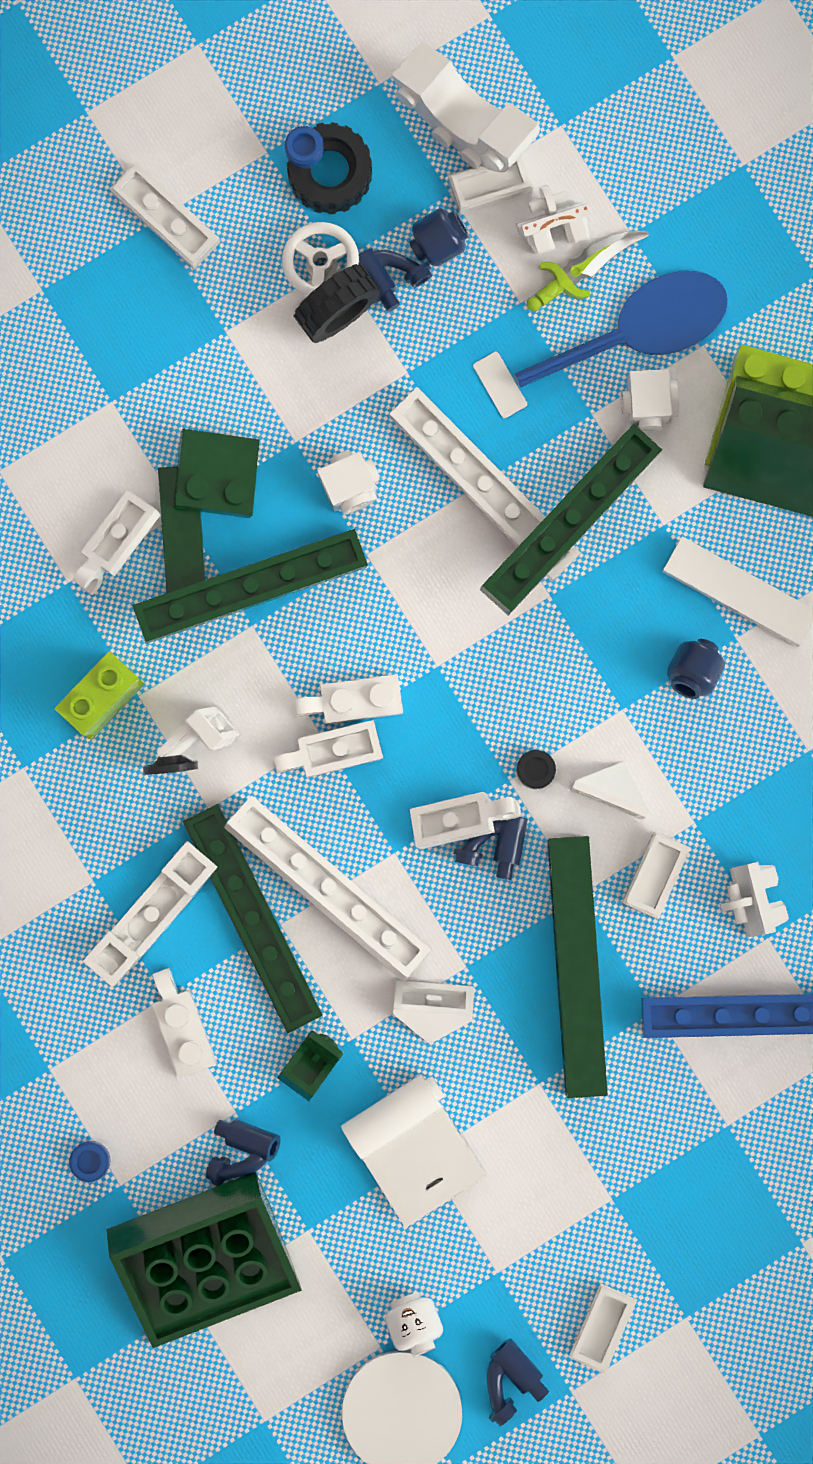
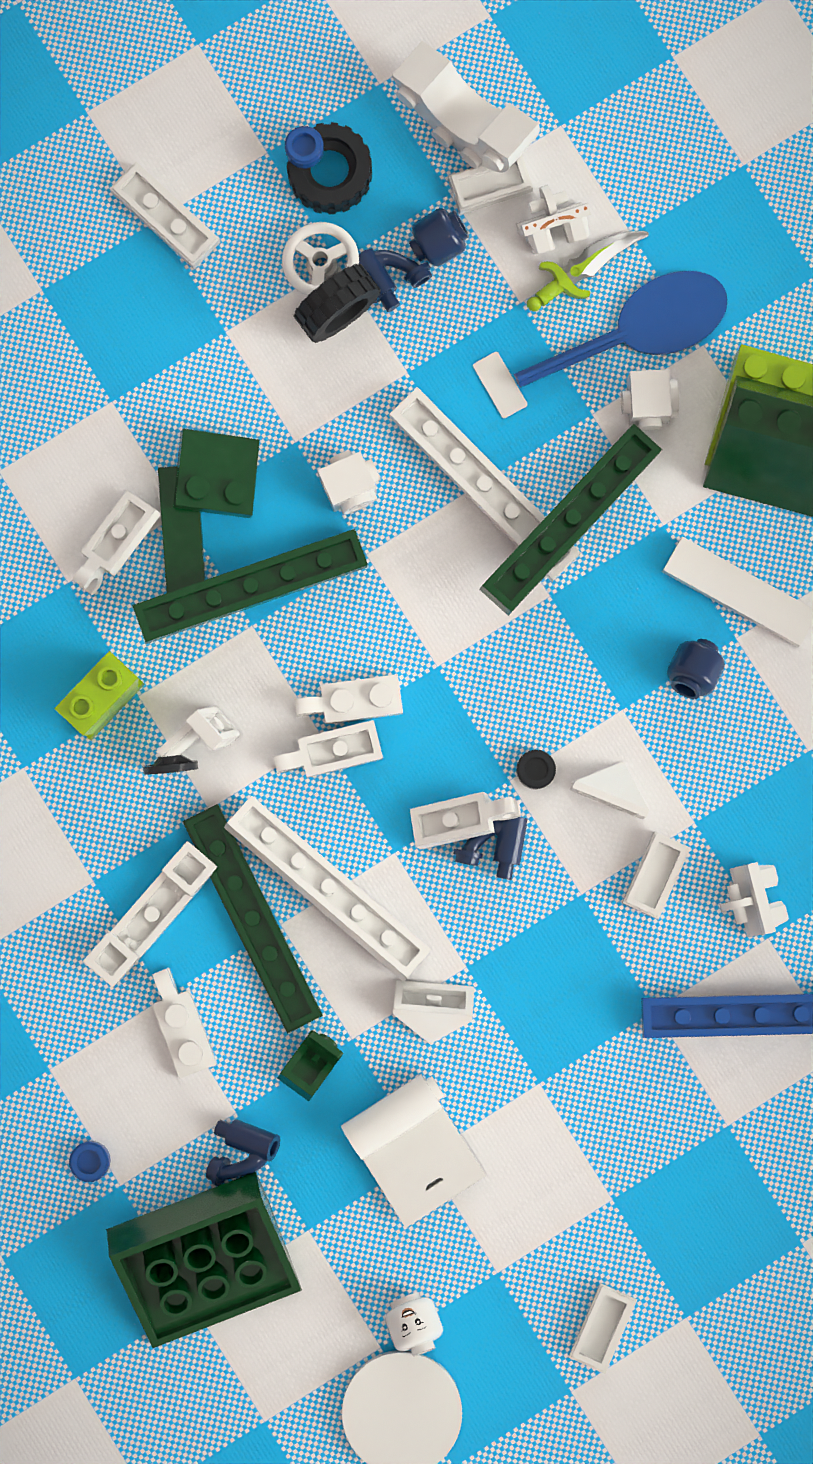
dark blue plant [487,1338,549,1426] -> none
dark green piece [547,836,608,1098] -> none

